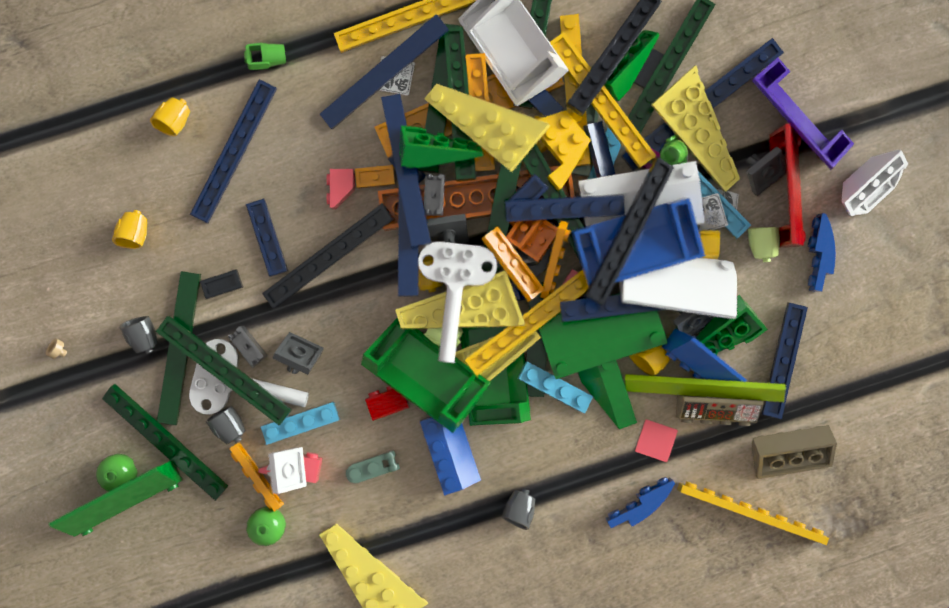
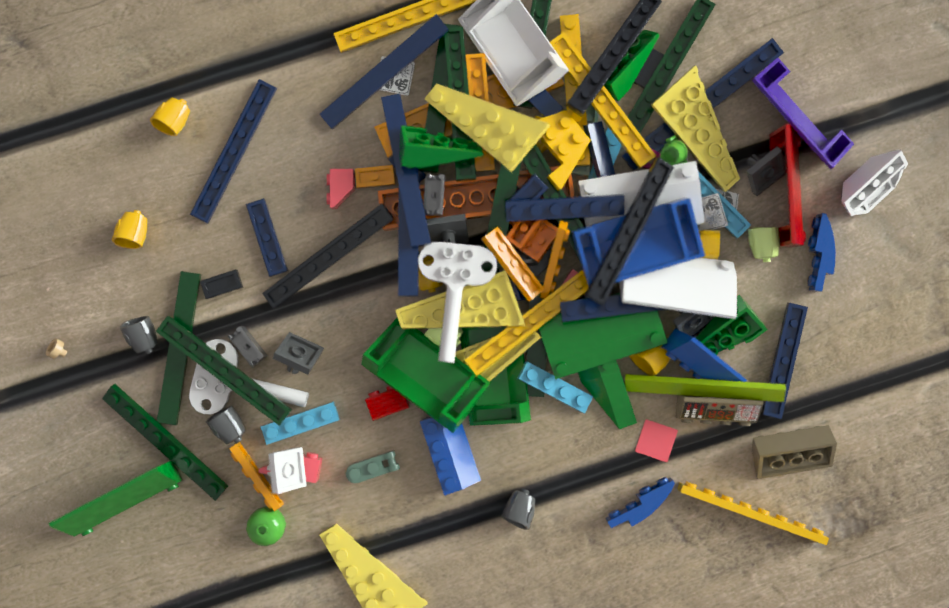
bright green cylinder [96,453,138,492] -> none
bright green piece [244,43,286,70] -> none

